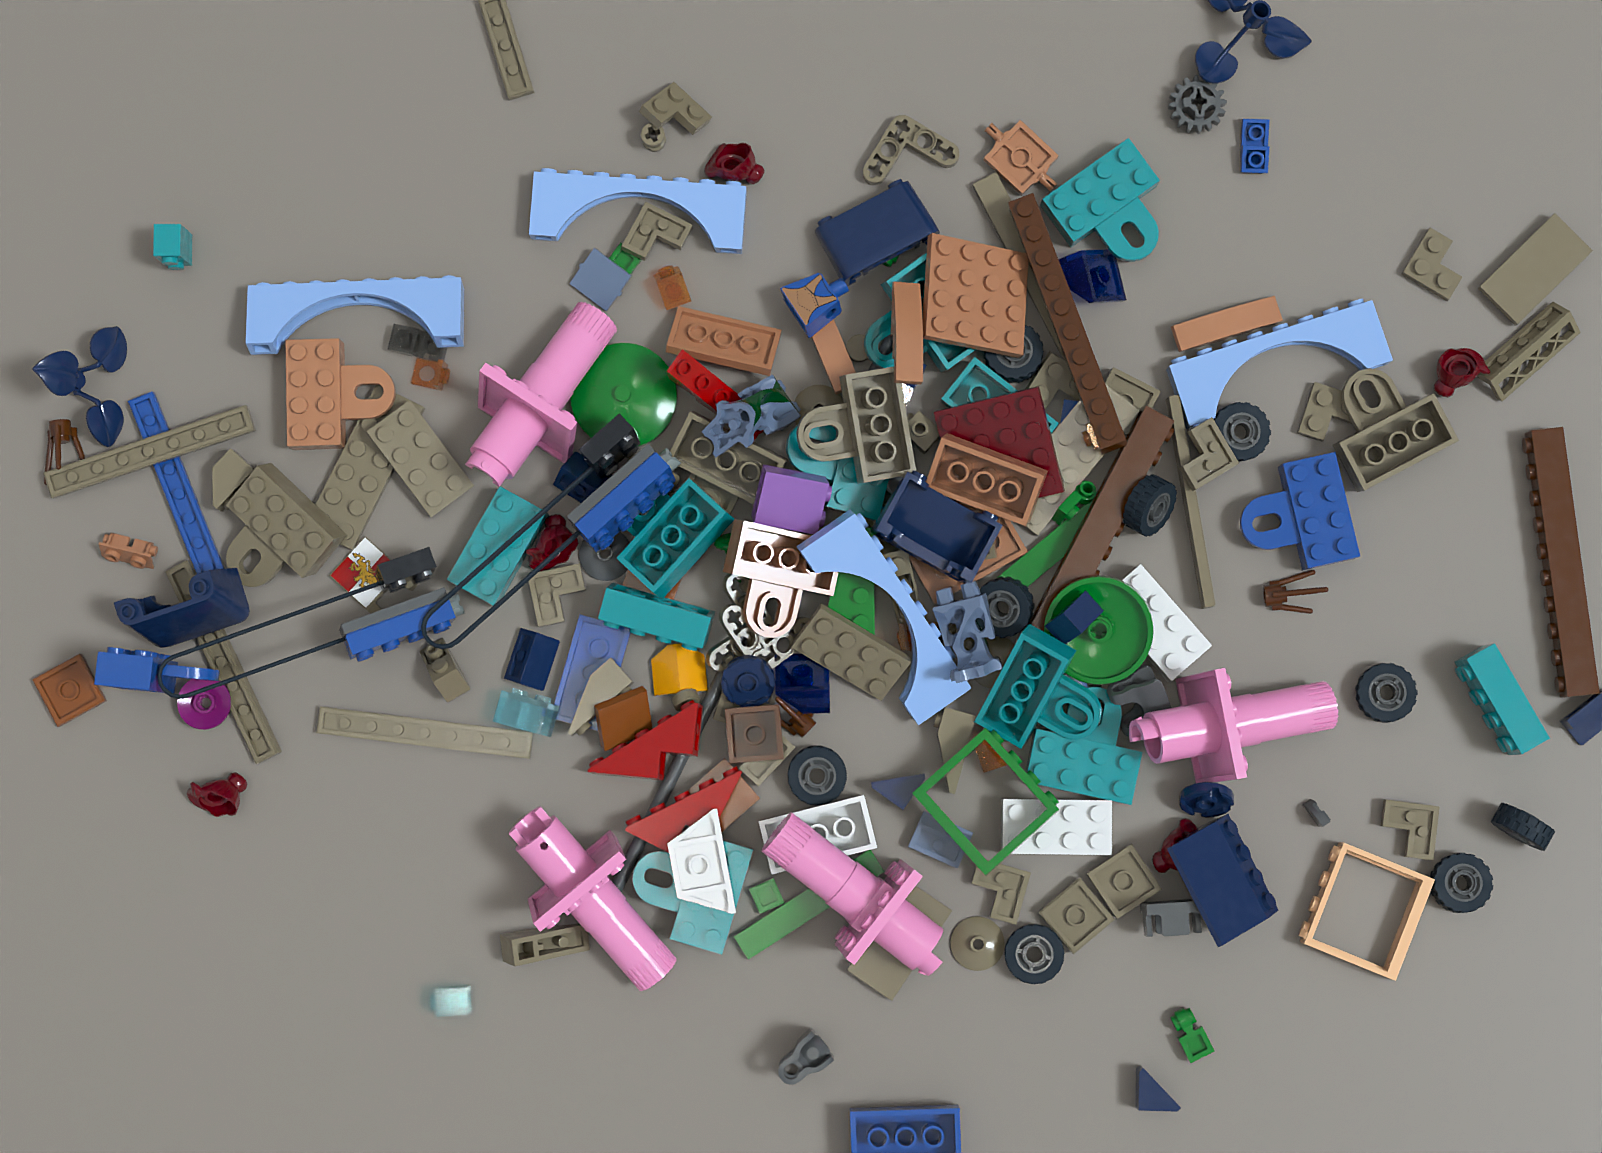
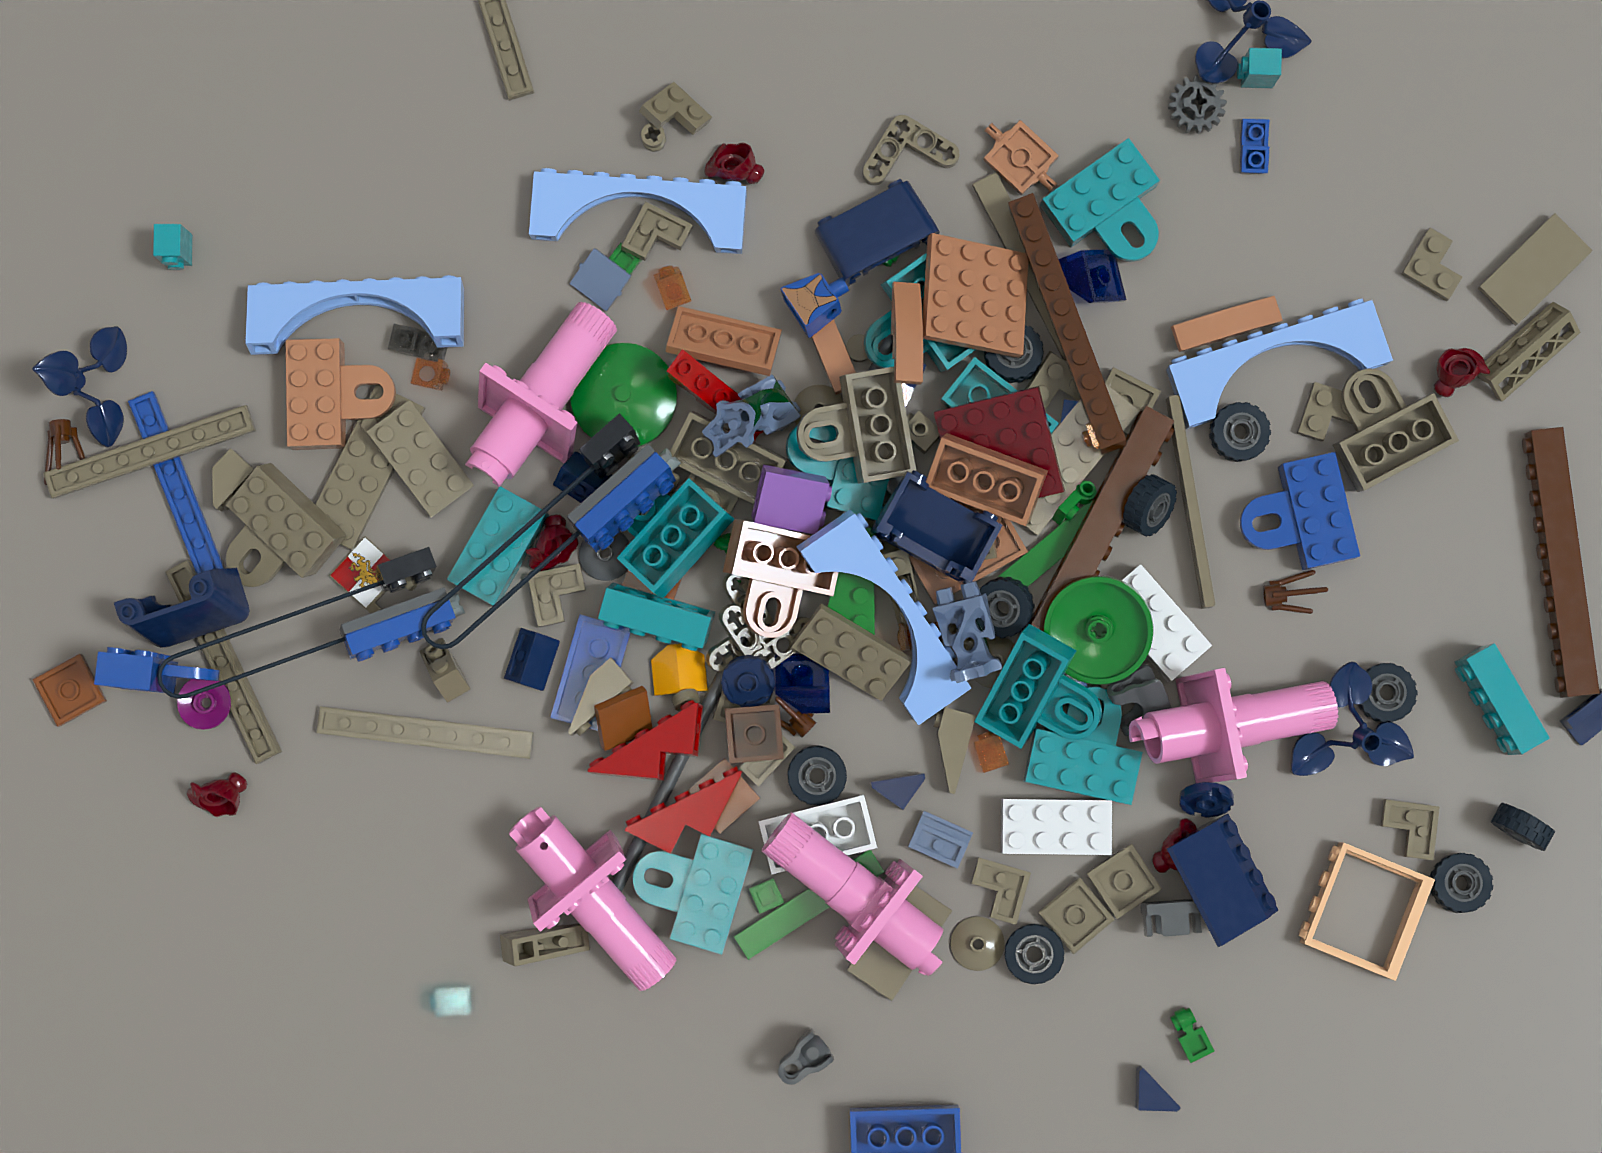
nougat hinge [98,533,158,569] -> none
clear light blue brick [493,688,560,737] -> none
white wing [668,809,736,914] -> none
green window [912,728,1059,876] -> none
dark blue slope [1045,590,1104,644] -> none
dark tan plate [1179,417,1239,491] -> none
dark grey tile [1303,799,1331,827] -> none
none -> teal brick [1237,48,1282,88]
none -> dark blue plant [1291,662,1414,776]

